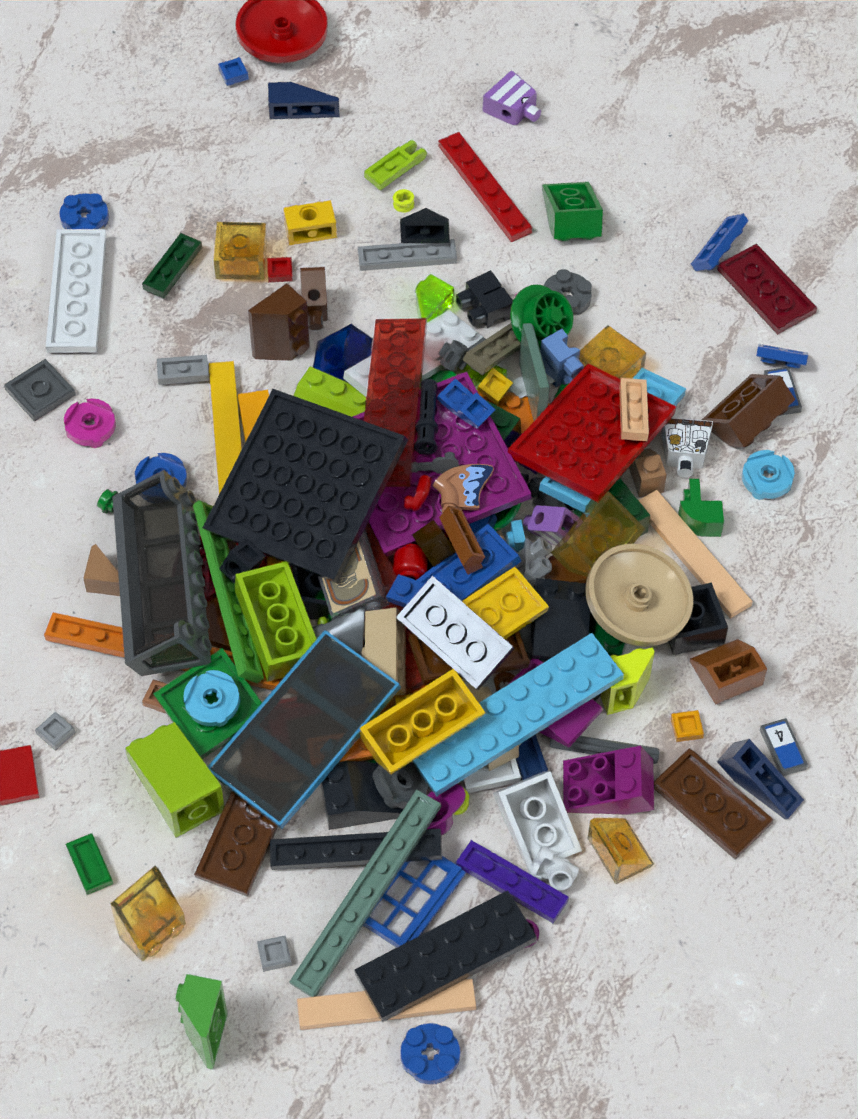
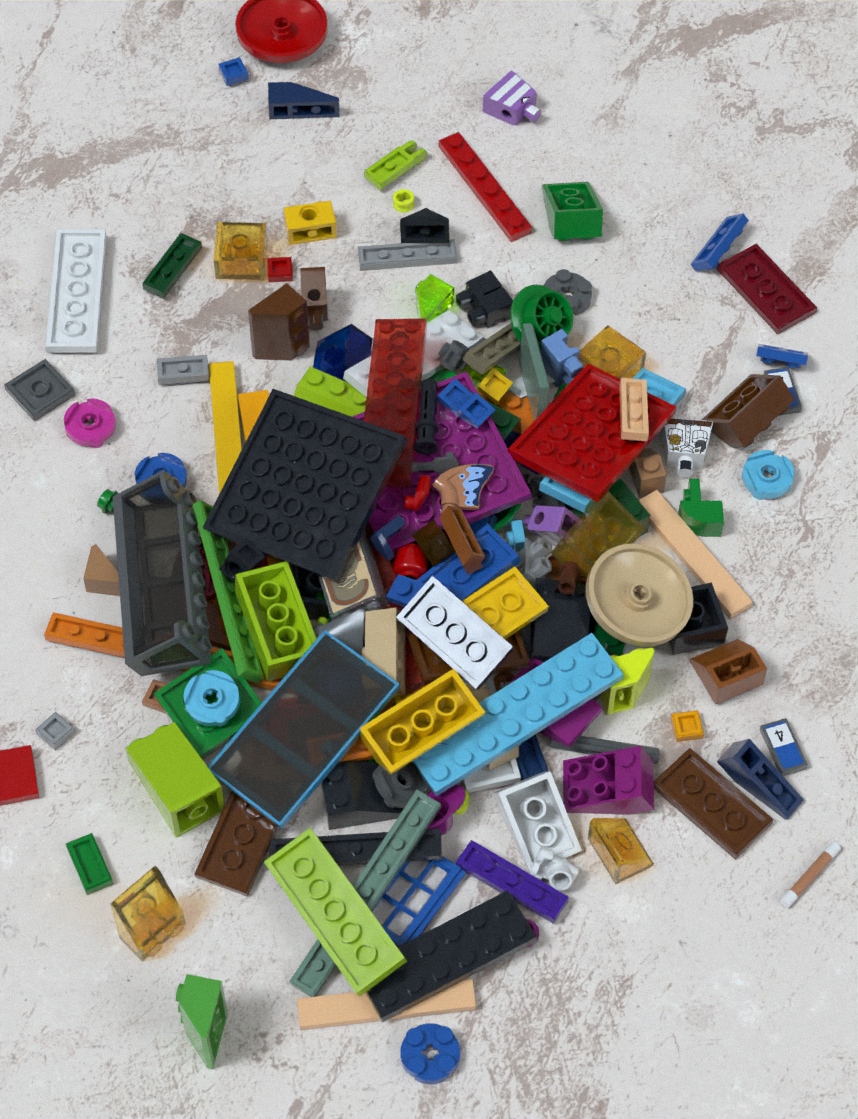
blue plate [59,193,109,229] -> none
light grey tile [257,935,292,972] -> none
none -> lime plate [264,828,407,997]
none -> dark blue tile [369,515,406,561]
none -> copper pin [558,561,581,594]
none -> nougat bar [780,842,841,908]

